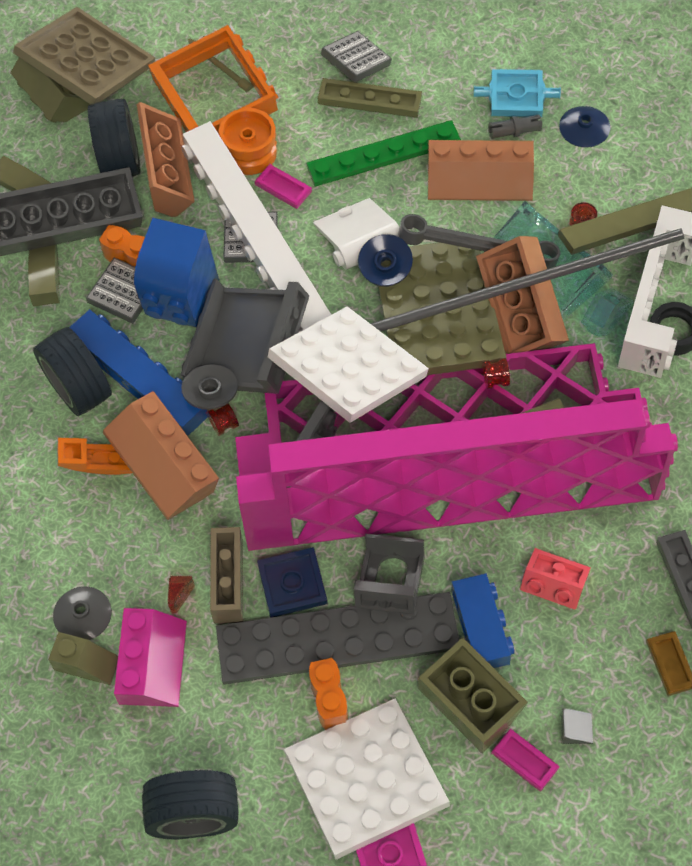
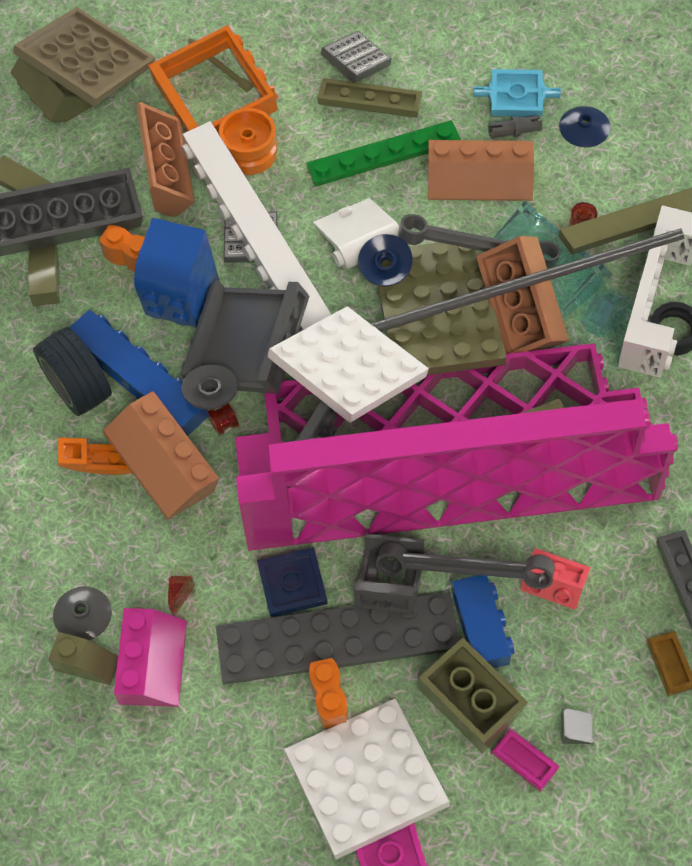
tile [86,258,143,324] -> none
black wheel [88,99,140,177] -> none
black wheel [142,770,239,840] -> none
dark tan brick [210,527,243,624] -> none
dark pink tile [255,164,312,209] -> none
clear red wheel [483,358,510,389] -> none
none -> dark grey piece [376,543,555,589]

